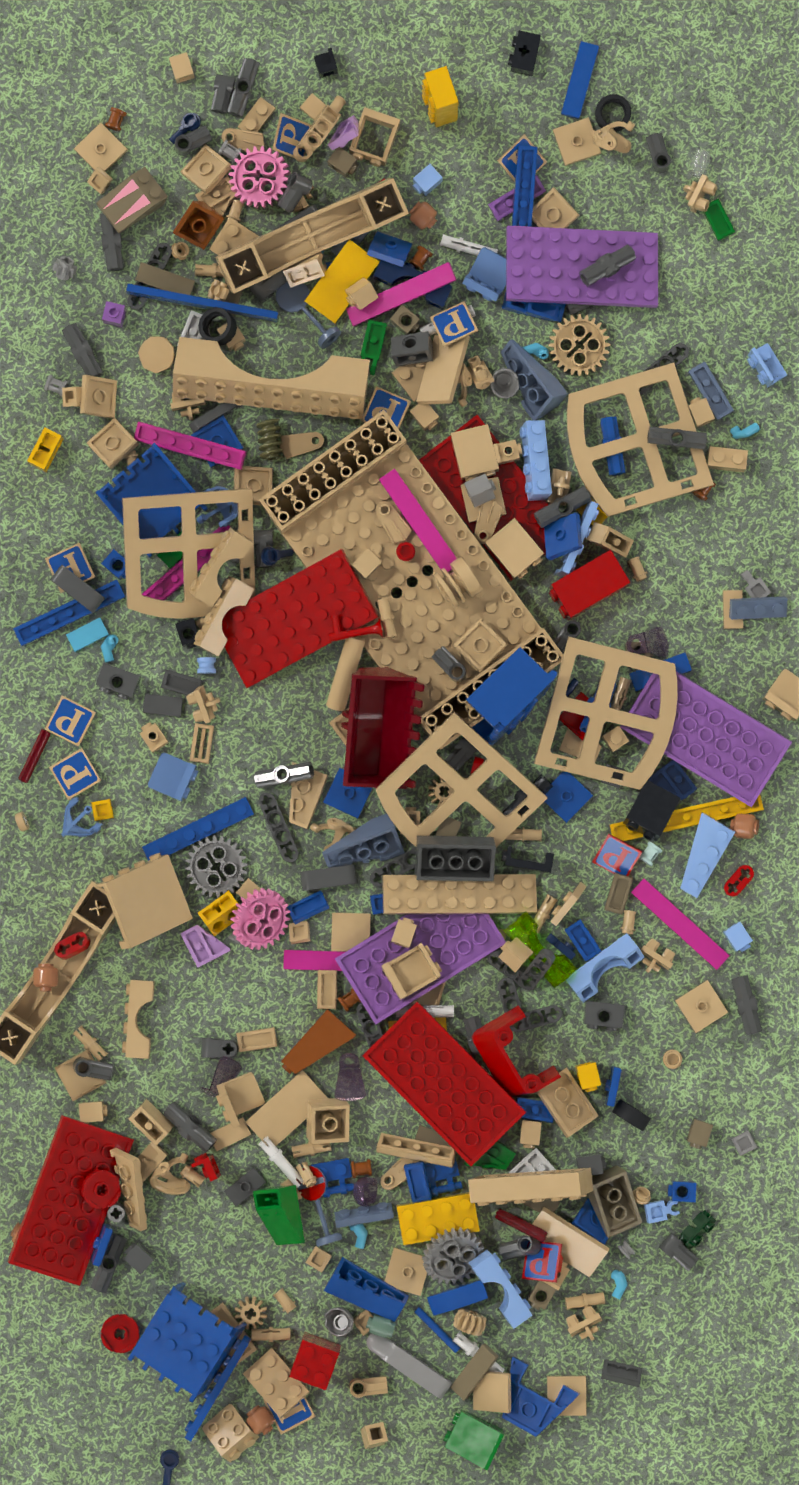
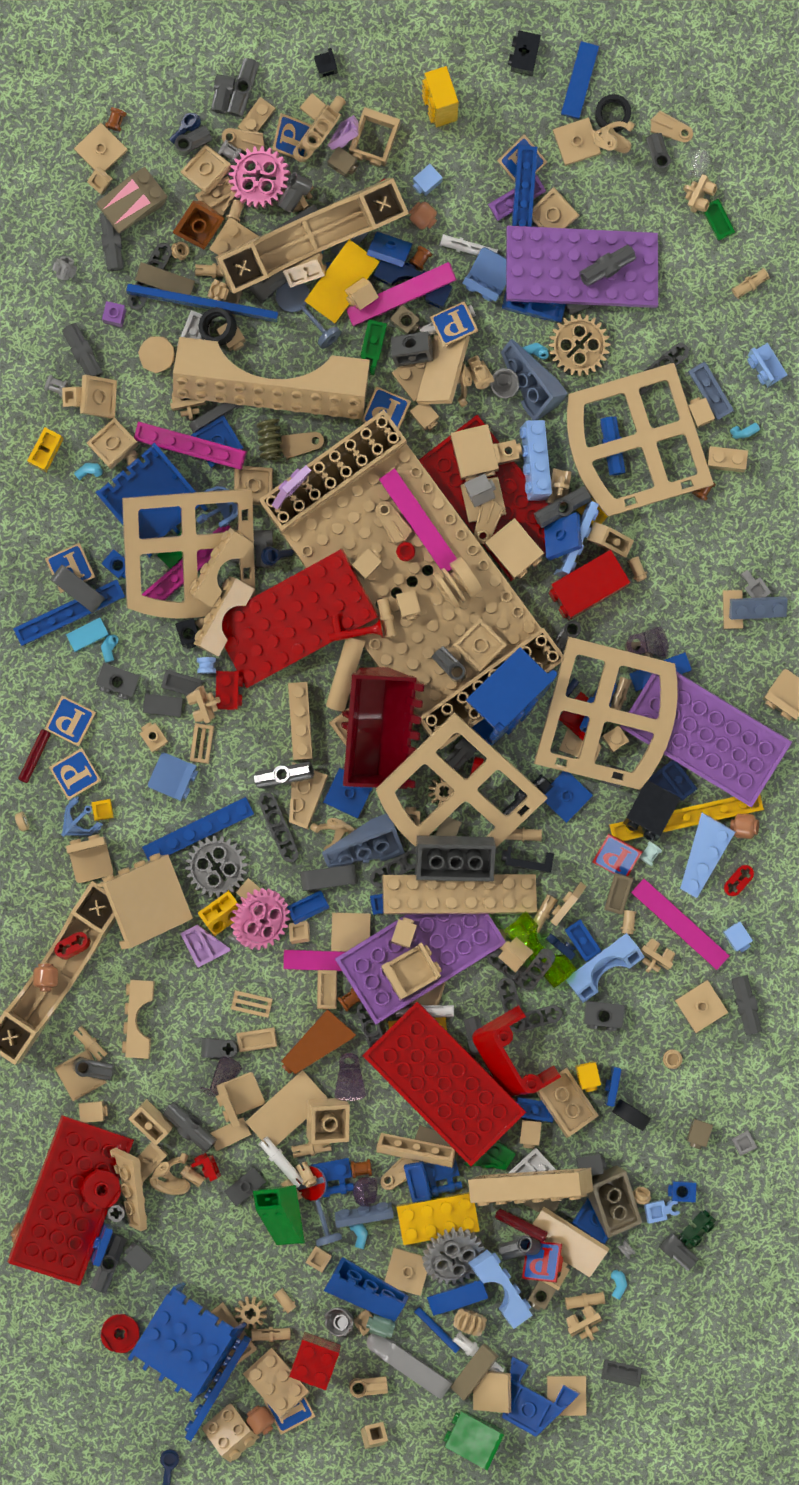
tan panel [169,52,195,83] -> none
dark grey piece [647,426,707,450] -> none
none -> tan bracket [66,834,113,883]
none -> medium azure arm [74,463,103,480]
none -> red bracket [215,671,243,710]
none -> tan tile [231,990,273,1018]
none -> lavender wing [272,465,311,510]
none -> tan arch [288,682,313,761]
none -> tan brick [396,589,421,621]
none -> tan piece [650,111,693,142]
none -> tan pin [731,268,770,299]

